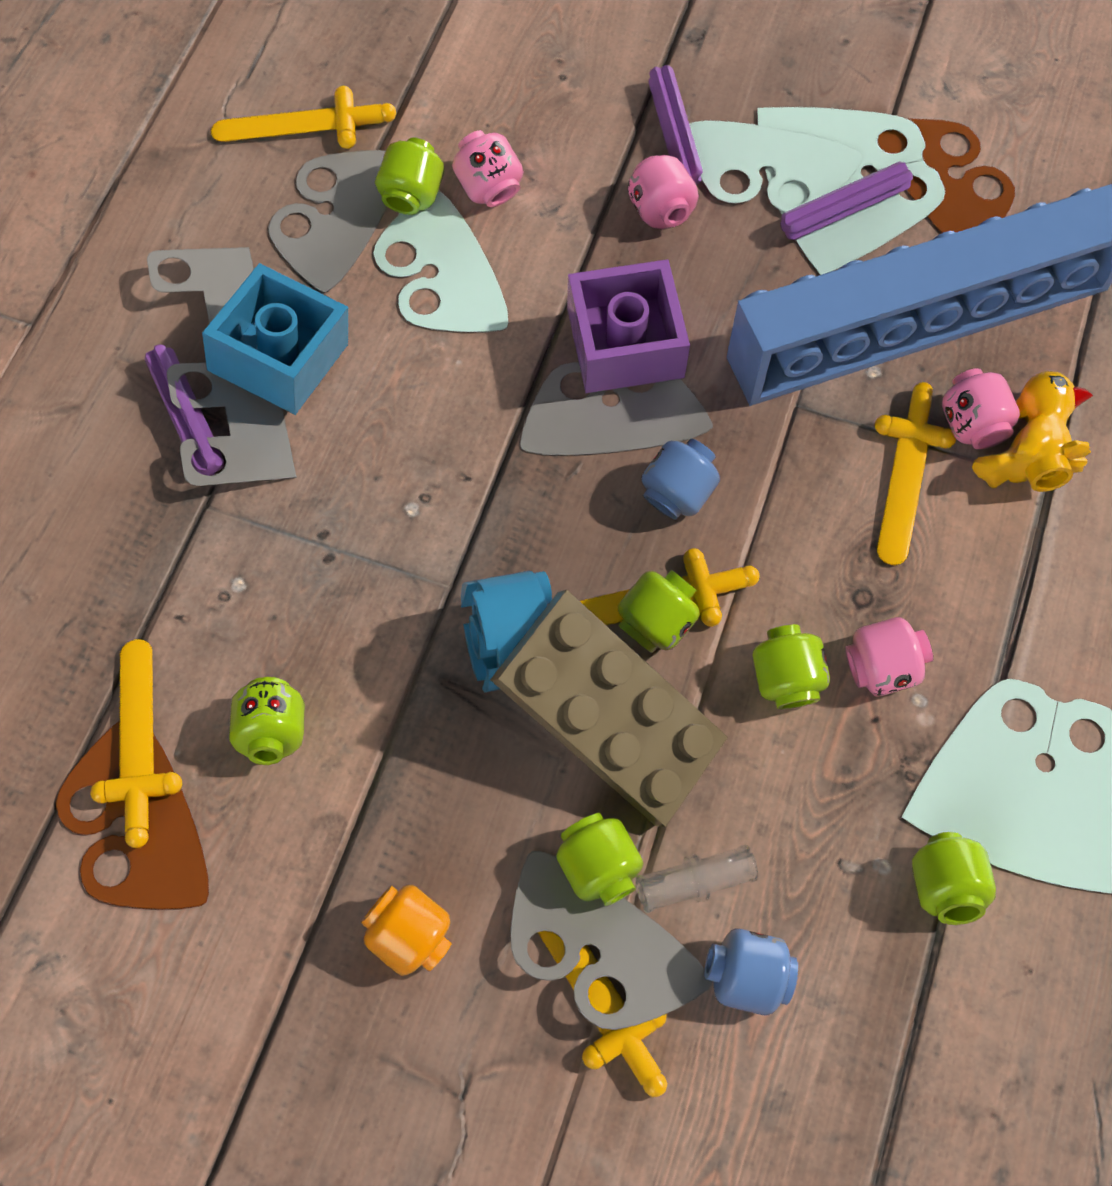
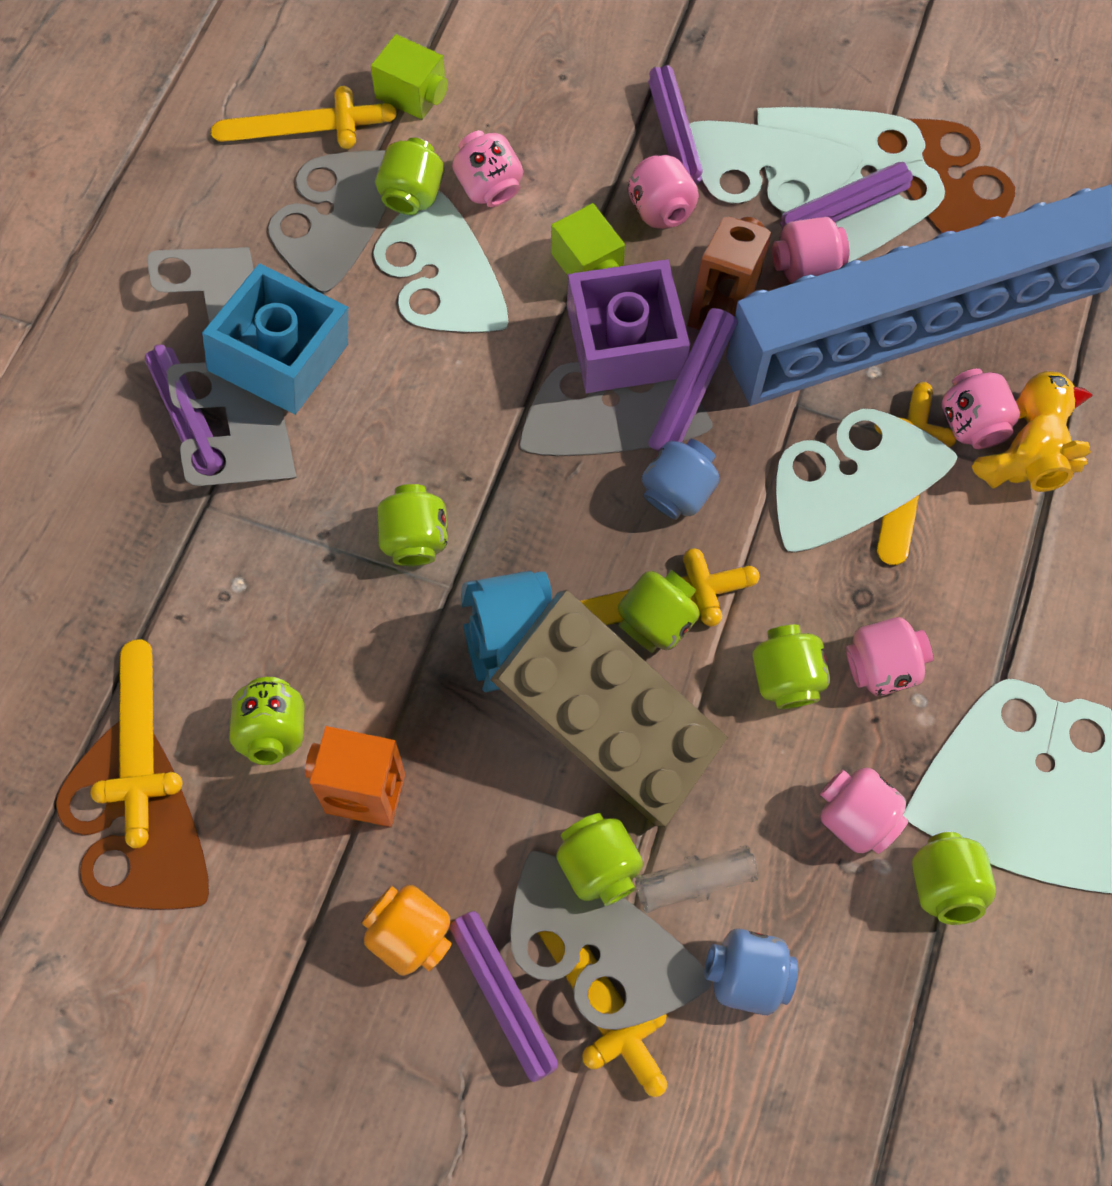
none -> orange brick [305,726,405,828]
none -> lime brick [370,34,448,120]
none -> lime head [377,484,448,566]
none -> medium lavender axle [450,911,558,1082]
none -> lime brick [551,203,625,276]
none -> medium lavender axle [649,308,737,452]
none -> dark orange torso [687,216,771,330]
none -> bright pink head [772,217,849,284]
none -> light aqua piece [776,409,958,552]
none -> bright pink head [820,768,908,854]

